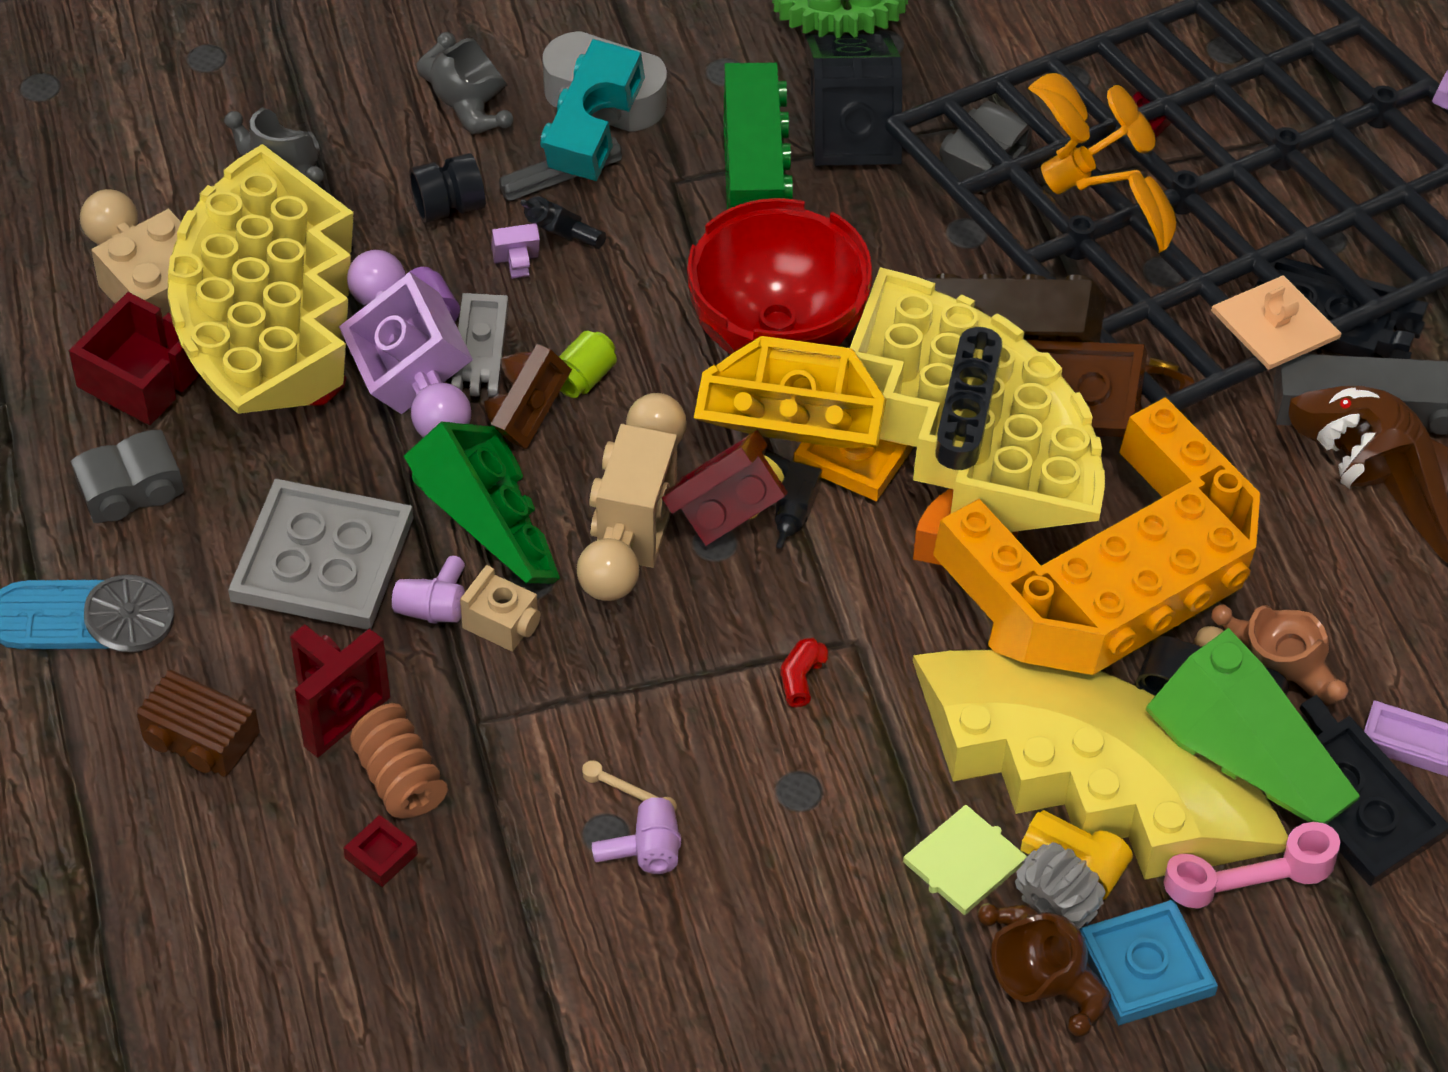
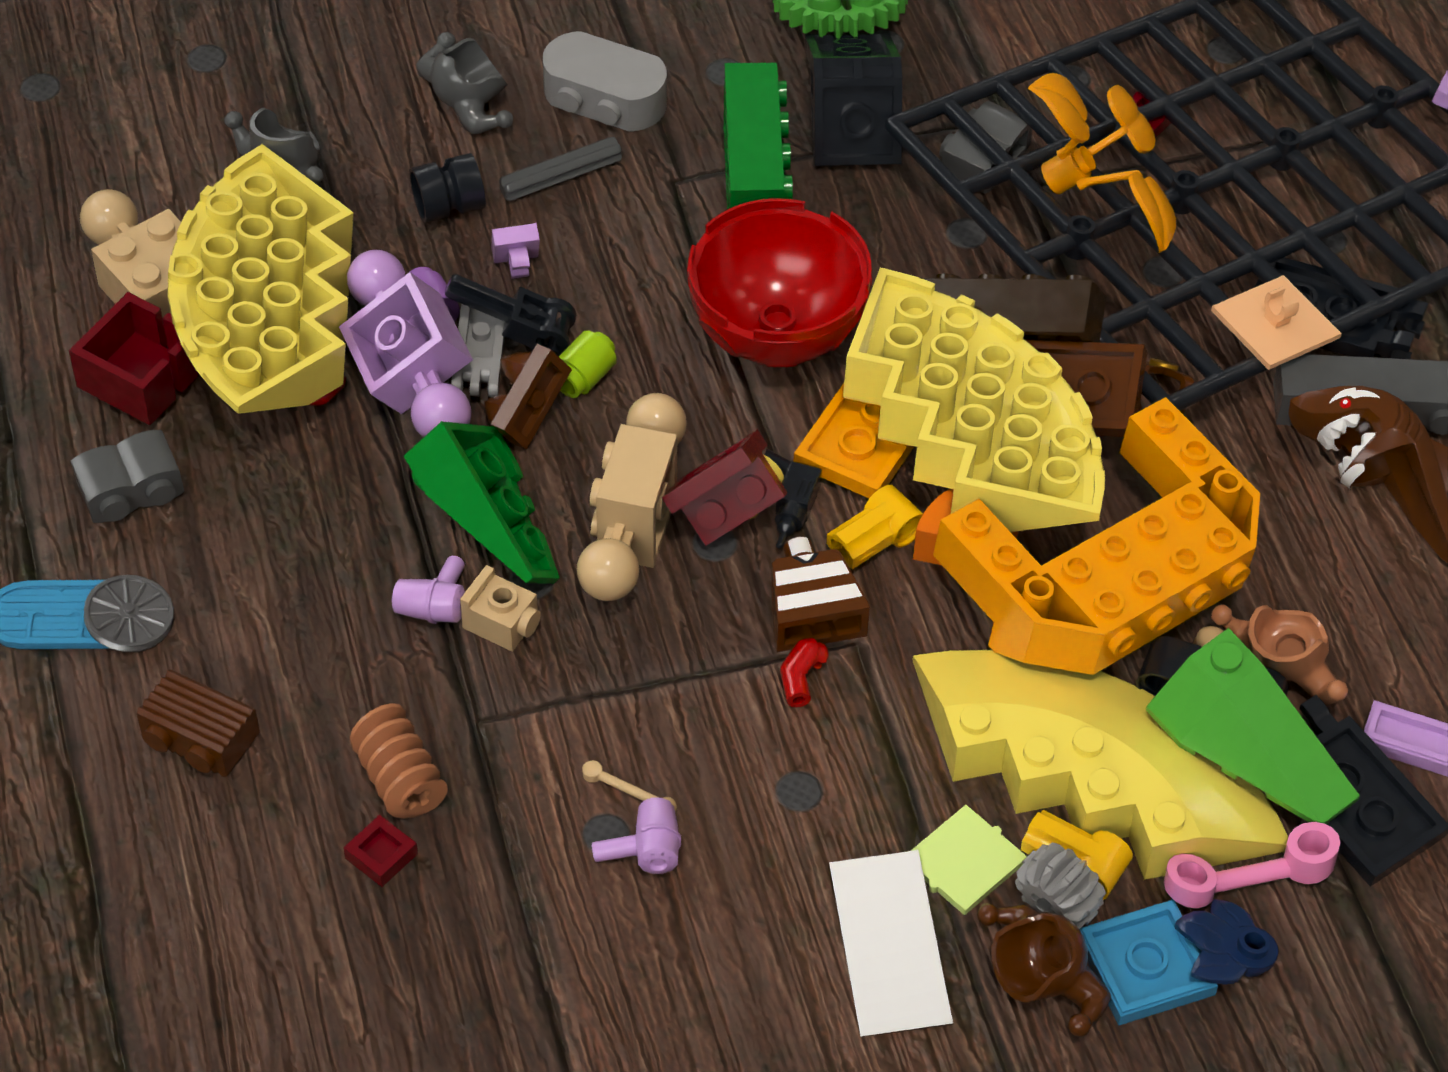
light grey plate [228,479,414,630] -> none
dark red bracket [290,624,391,758] -> none
black piece [520,196,606,249] -> none
teal arch [540,39,645,181] -> none
yellow wedge [694,336,887,448] -> none
black beam [935,327,1002,470] -> none
none -> black connector [445,274,577,357]
none -> reddish brown torso [771,537,870,652]
none -> yellow piece [826,485,923,569]
none -> white sticker [829,850,953,1037]
none -> dark blue plate [1174,899,1279,984]

